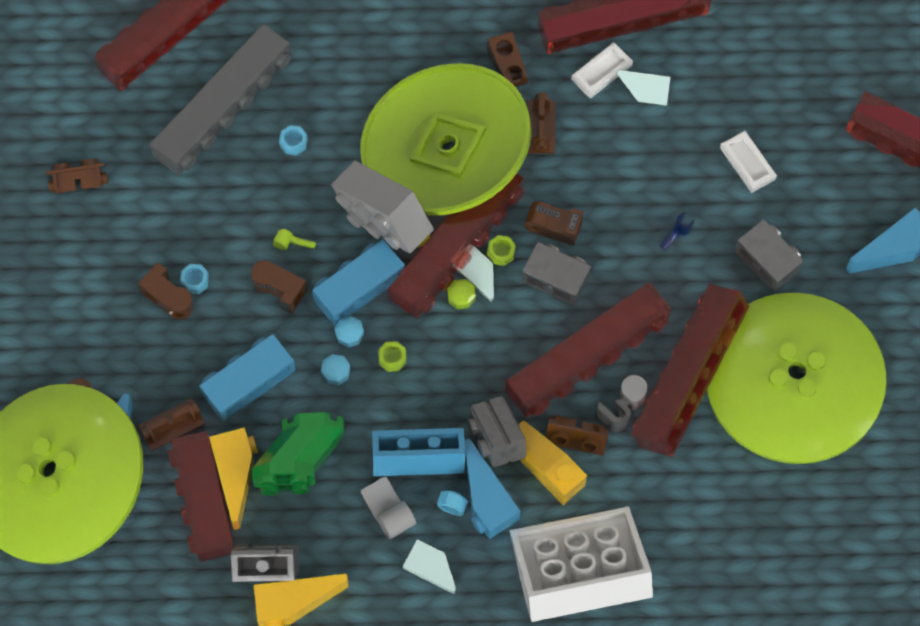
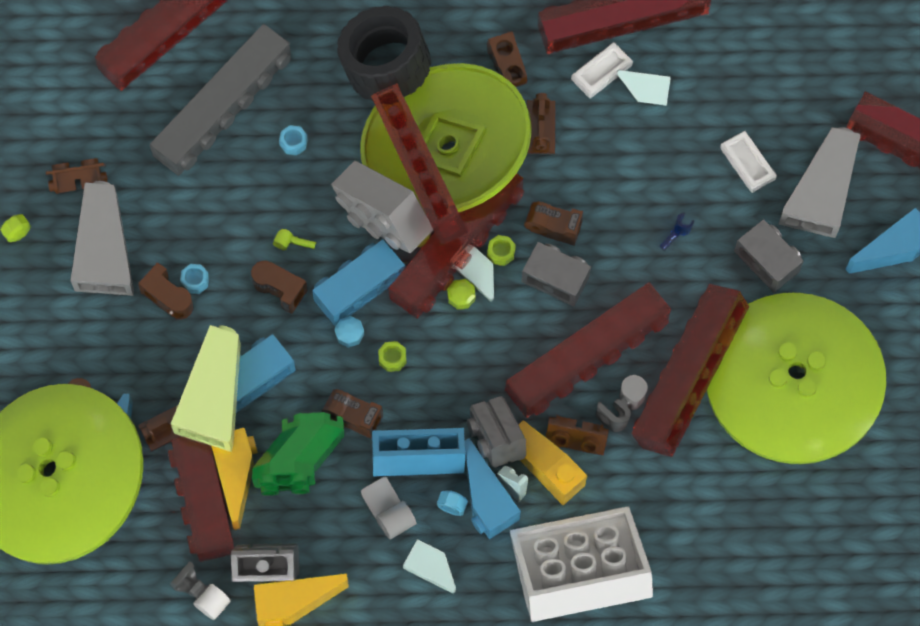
medium azure tile [321,354,351,386] -> none
none -> lime tile [0,214,31,242]
none -> light grey slope [70,181,134,296]
none -> leg [170,562,231,620]
none -> yellowish green slope [171,325,241,452]
none -> reddish brown leg [322,389,383,439]
none -> black tyre [337,5,431,103]
none -> clear red brick [371,83,468,245]
none -> light aqua tile [497,466,528,502]
none -> light grey slope [778,127,860,238]

